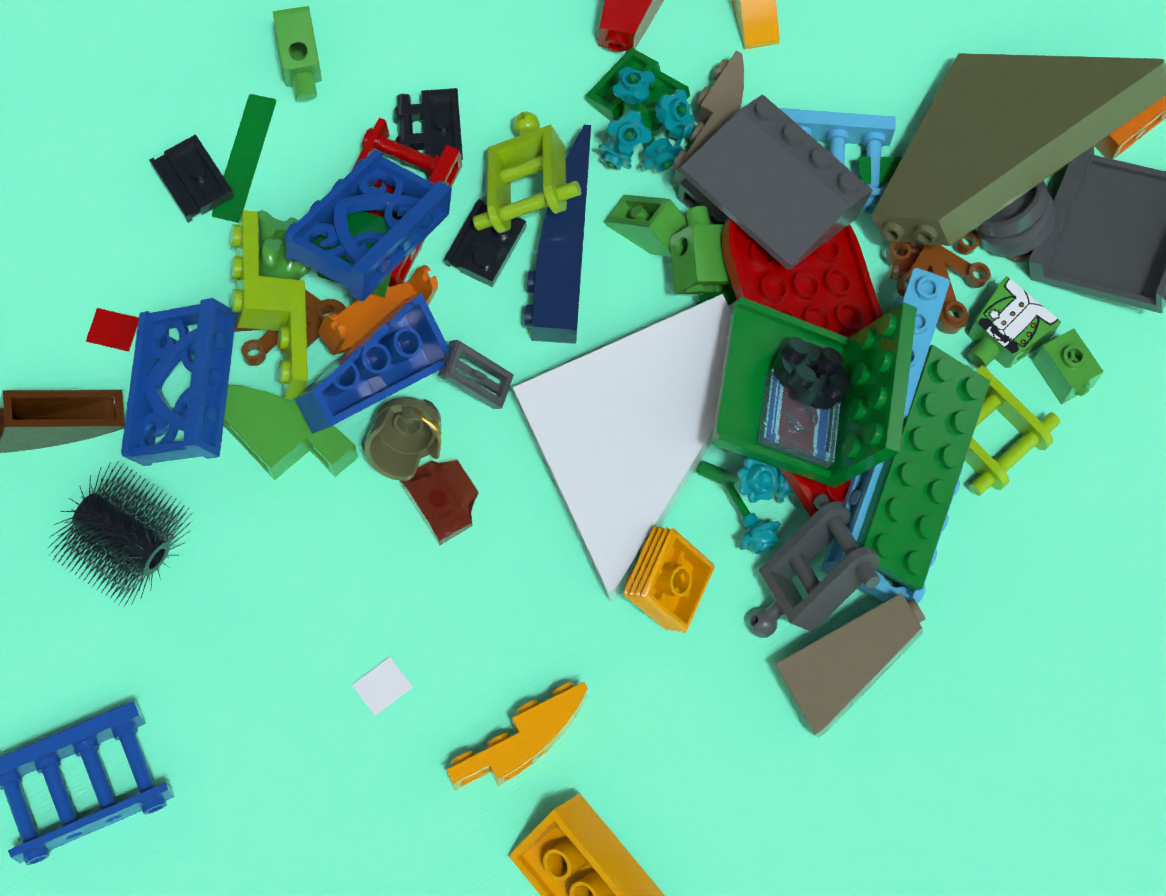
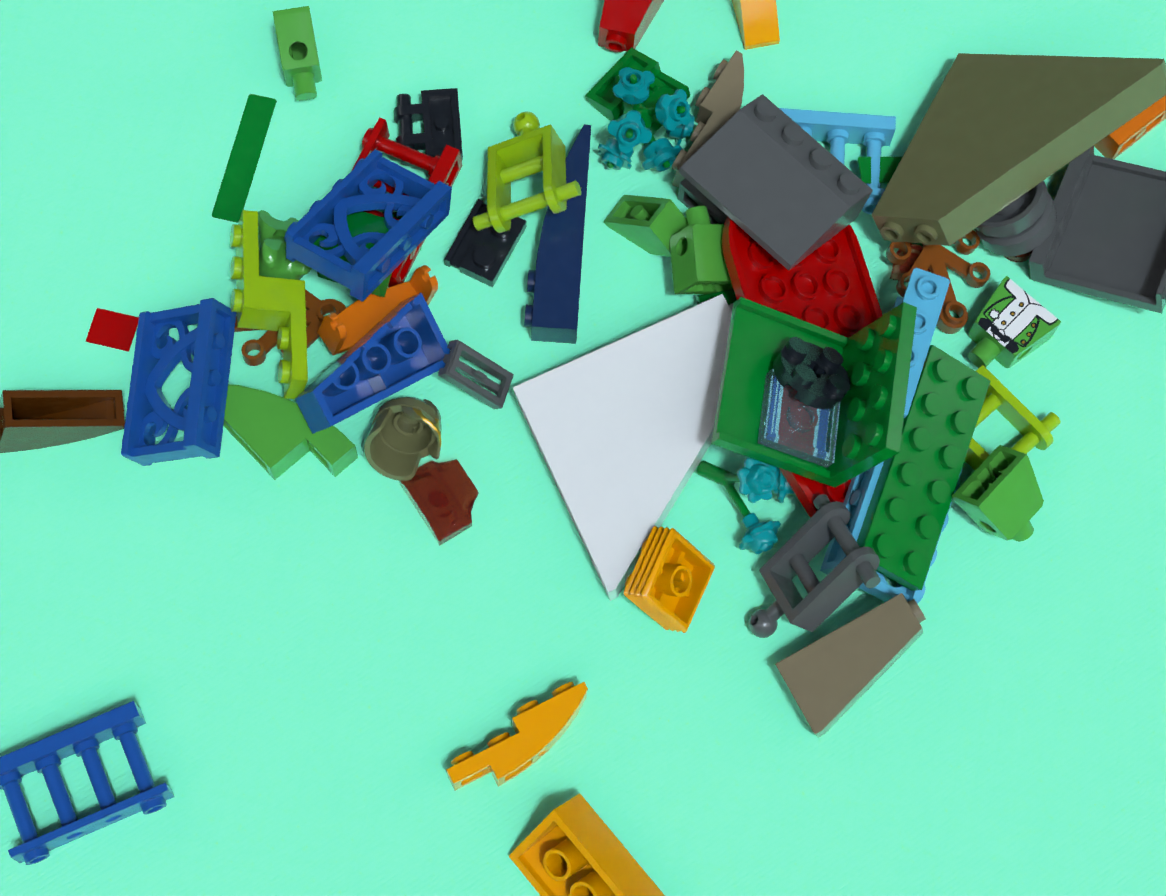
black piece [48,461,193,607] -> none
black plate [149,134,234,223] -> none
white sticker [352,657,413,716] -> none
bright green head [1032,328,1104,405] -> none
none -> bright green torso [952,445,1044,542]

